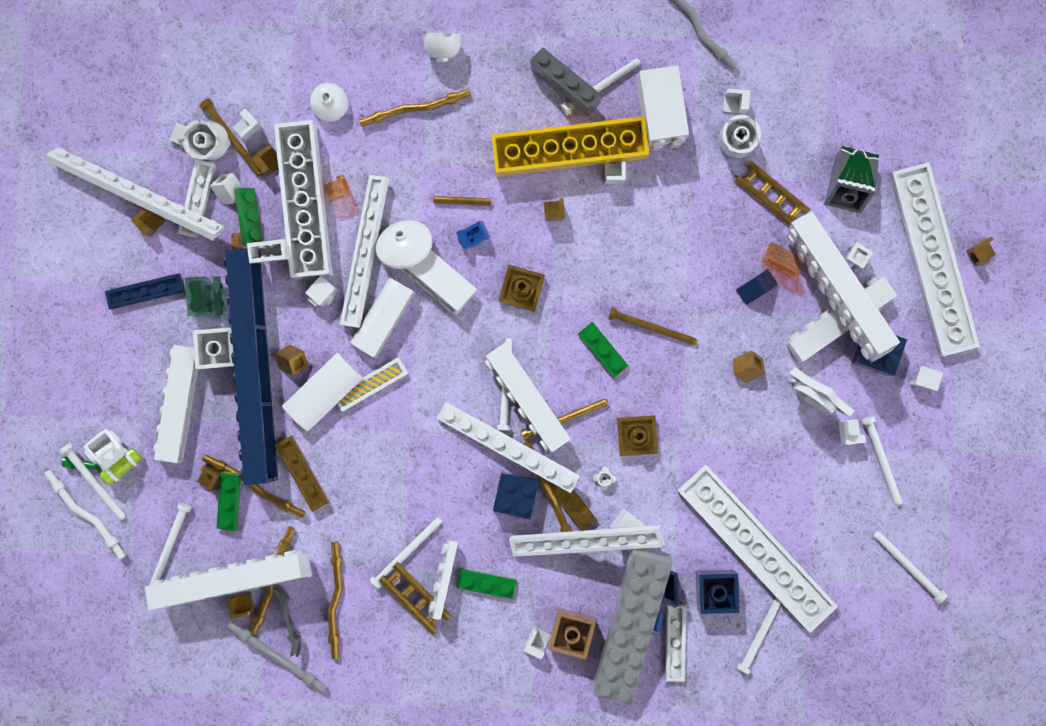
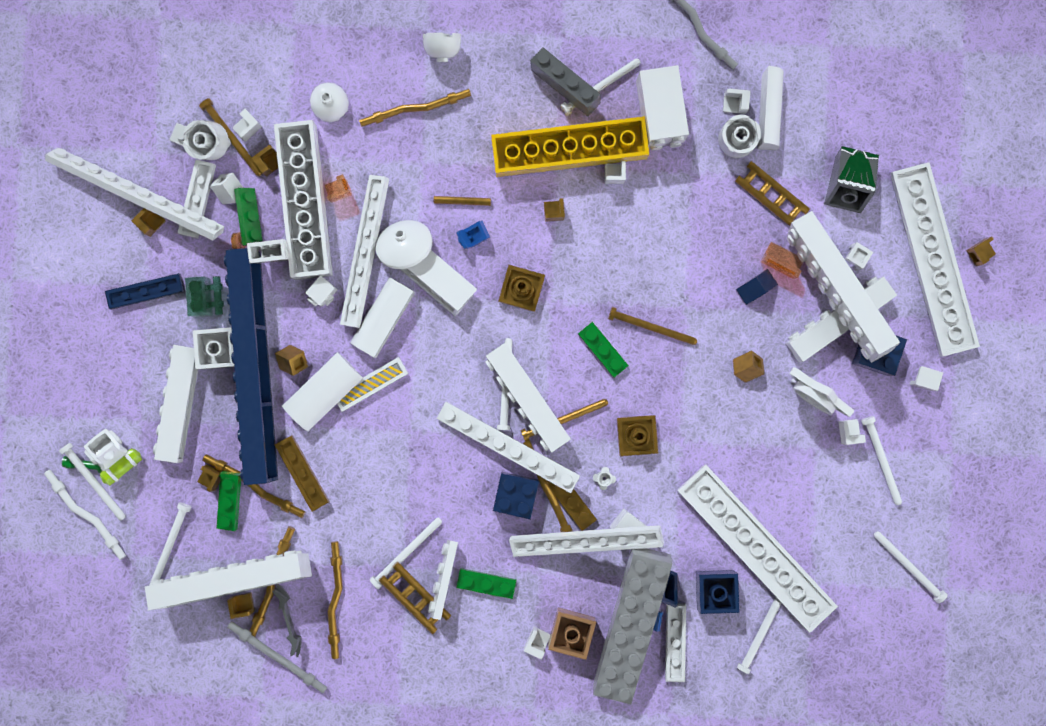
none -> white brick [758,66,784,151]

